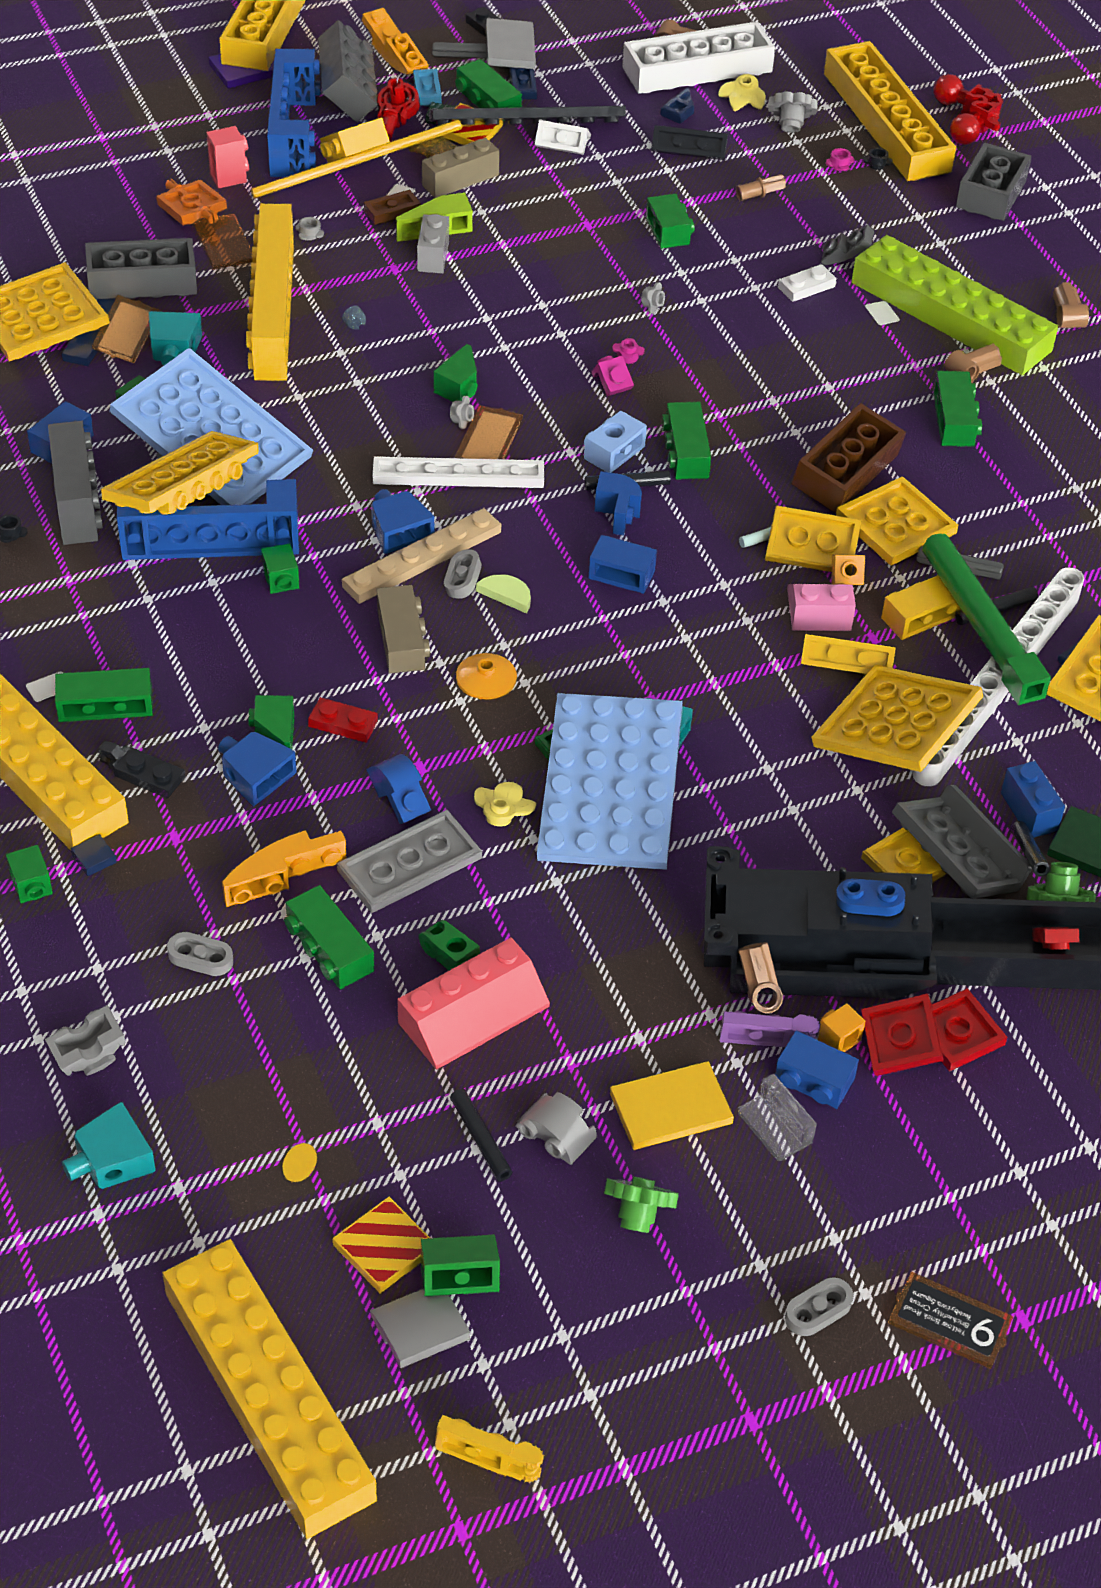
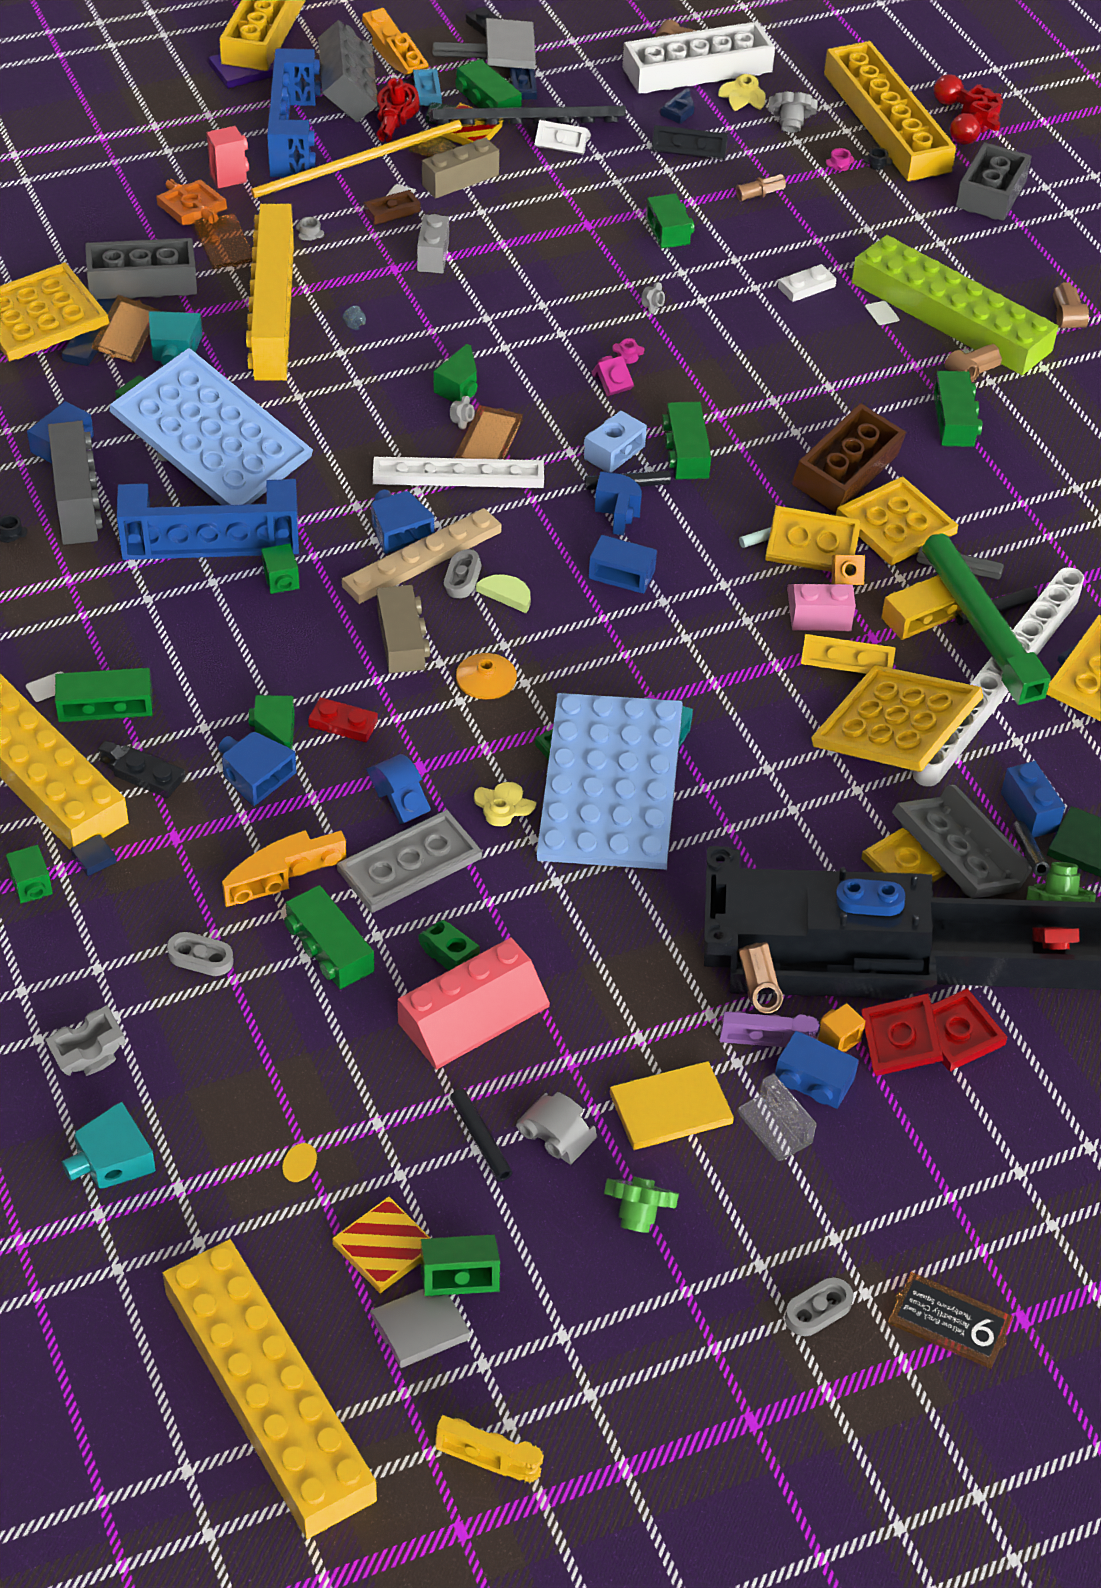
yellow plate [101,431,259,514] -> none
yellow piece [320,117,390,163] -> none
lime slope [396,193,473,242] -> none
dark grey slope [821,224,874,265] -> none

